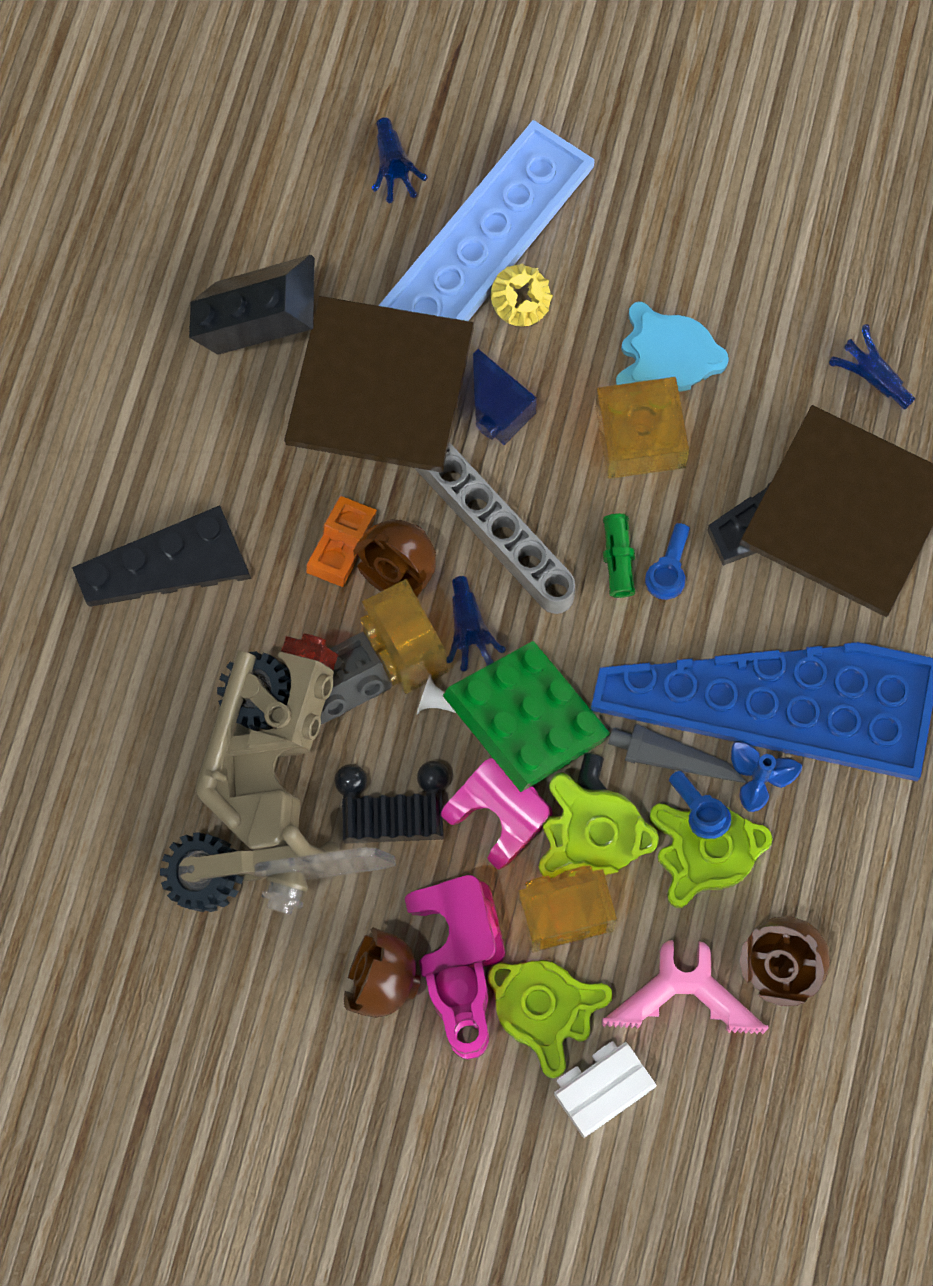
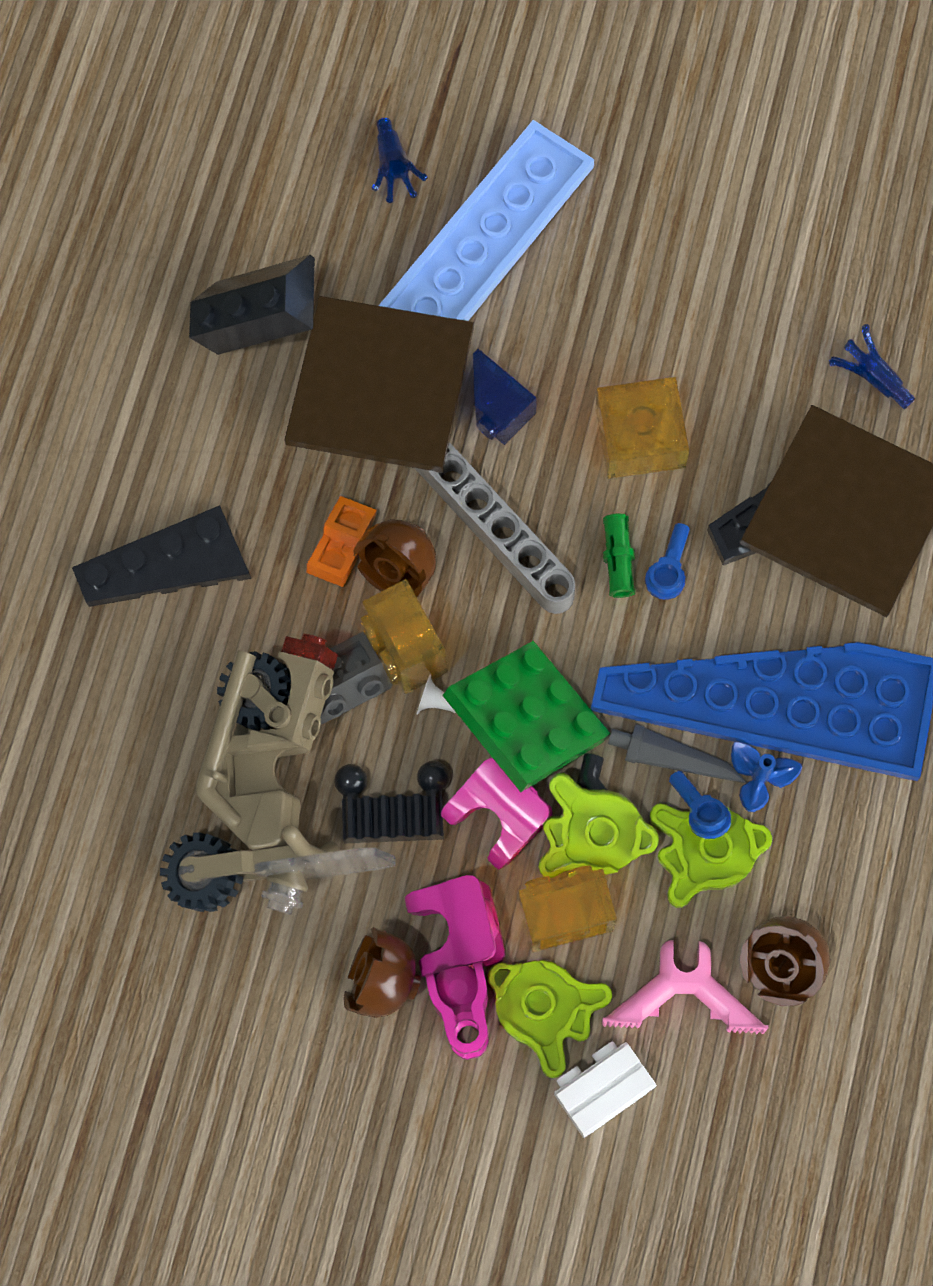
clear blue piece [445,576,506,672] -> none
light yellow gear [491,263,553,327] -> none
medium azure tile [616,302,729,394] -> none

